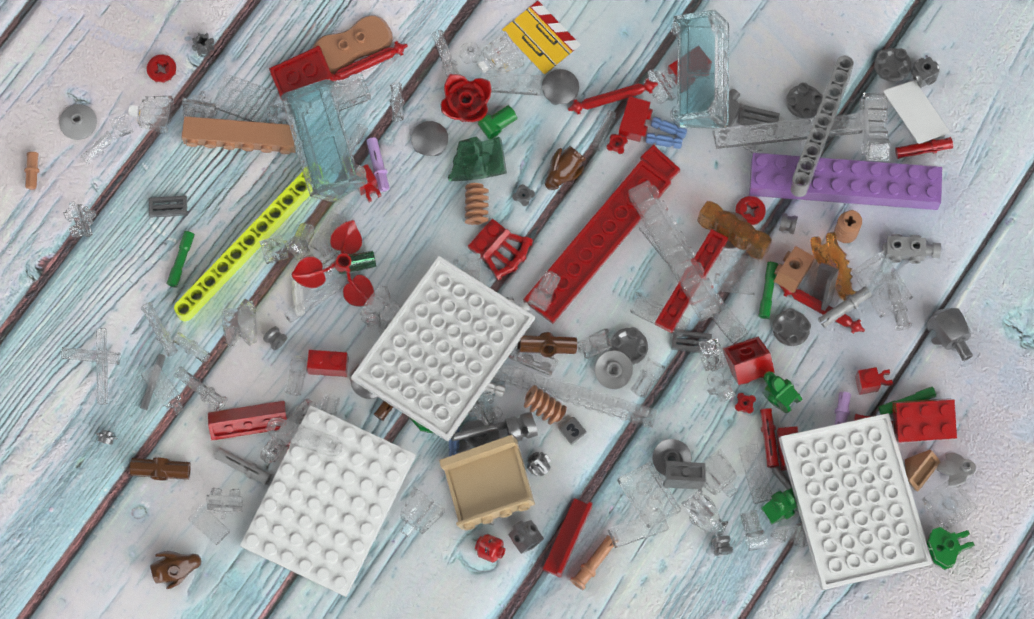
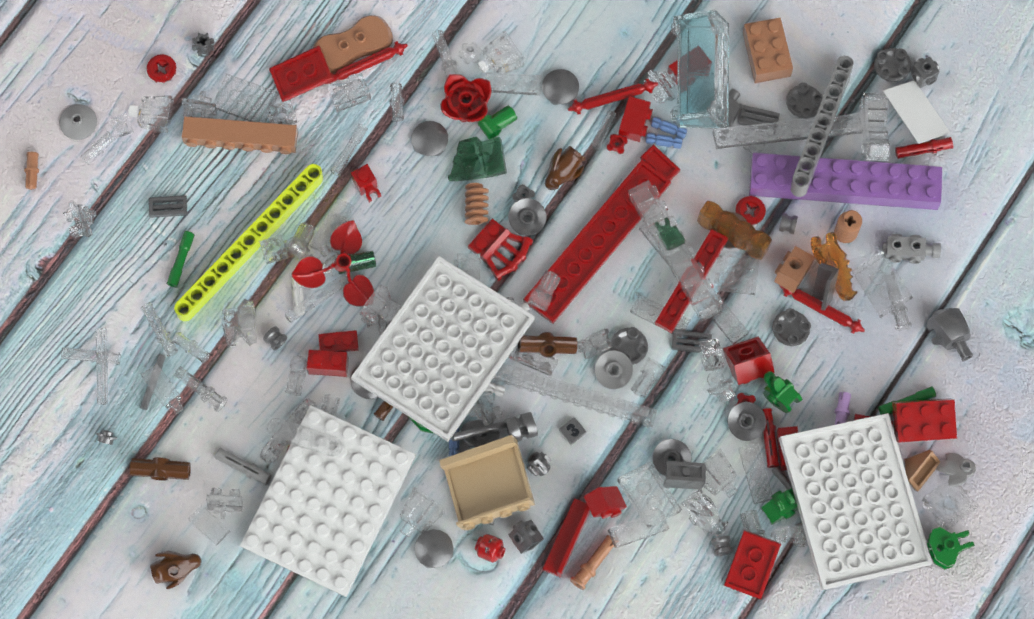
red panel [208,401,288,441] -> none
windscreen [281,79,368,203] -> none
lavender axle [366,137,390,192] -> none
yellow sticker [502,1,580,74] -> none
nougat piece [523,385,567,425] -> none
green piece [758,261,779,319] -> none
light grey pin [818,286,872,328] -> none
red brick [855,367,893,395] -> none
none -> red plate [318,330,359,352]
none -> flat silver dish [414,529,454,568]
none -> flat silver dish [508,198,546,236]
none -> red brick [584,486,627,519]
none -> clear green plate [654,217,685,251]
none -> red tile [724,530,781,599]
none -> flat silver dish [728,402,766,441]
none -> nougat brick [743,17,793,83]

